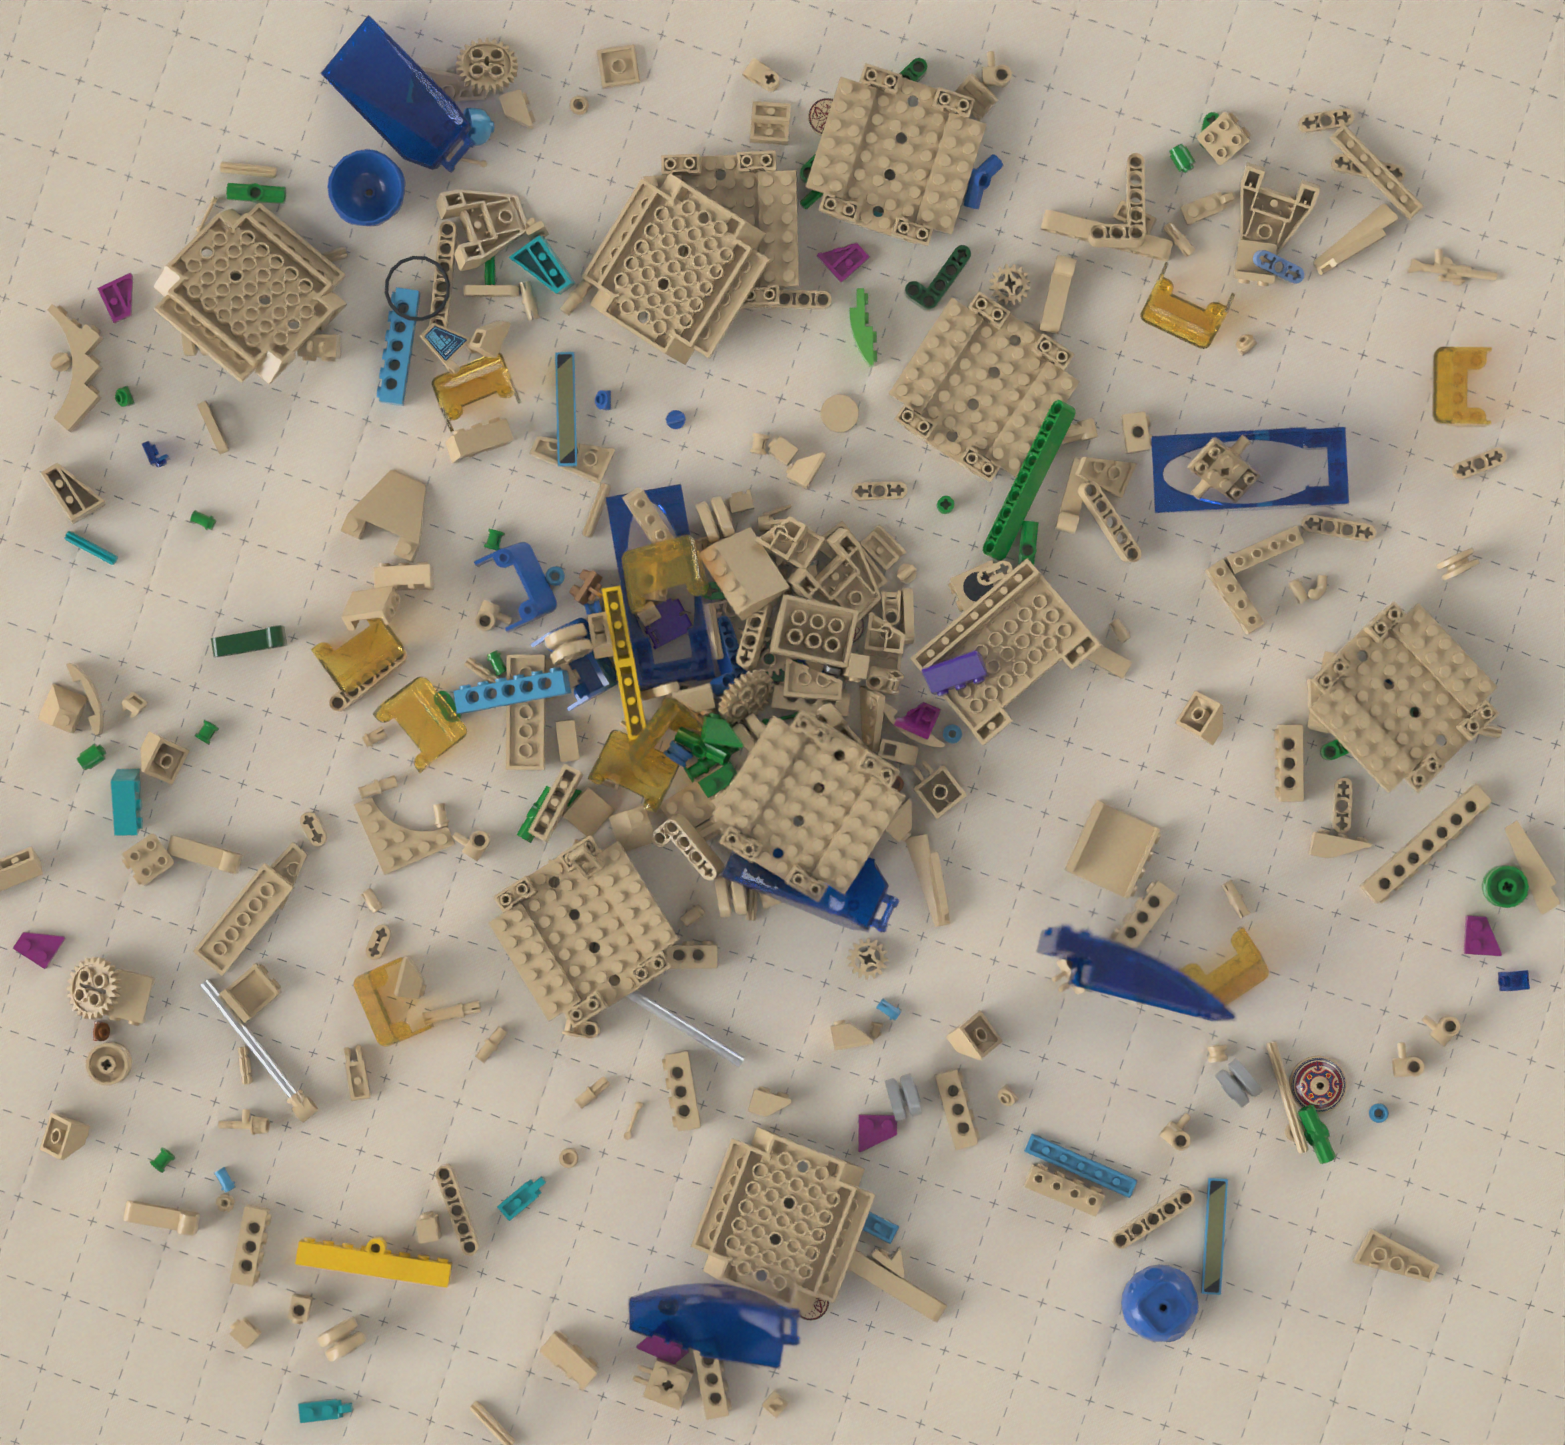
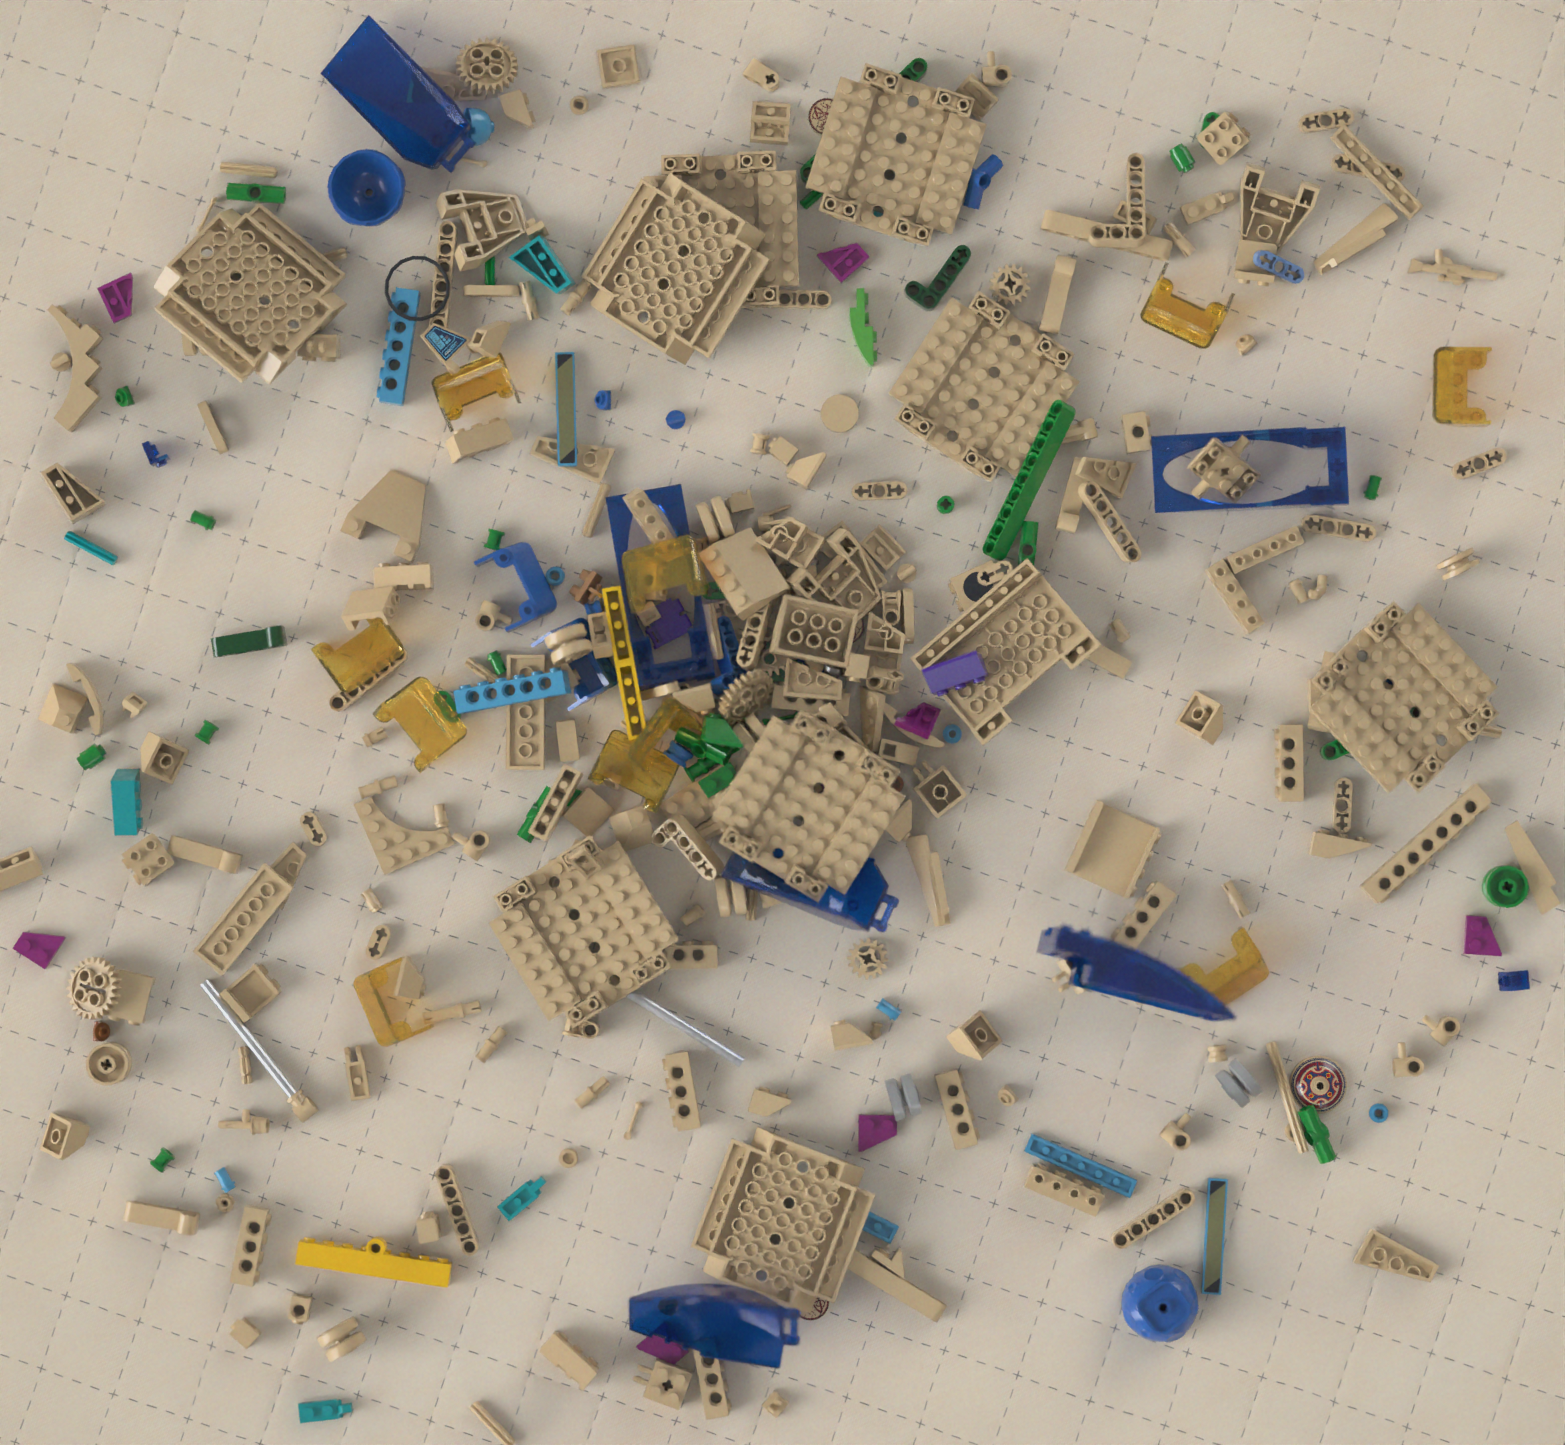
none -> green pin [1363,475,1382,501]

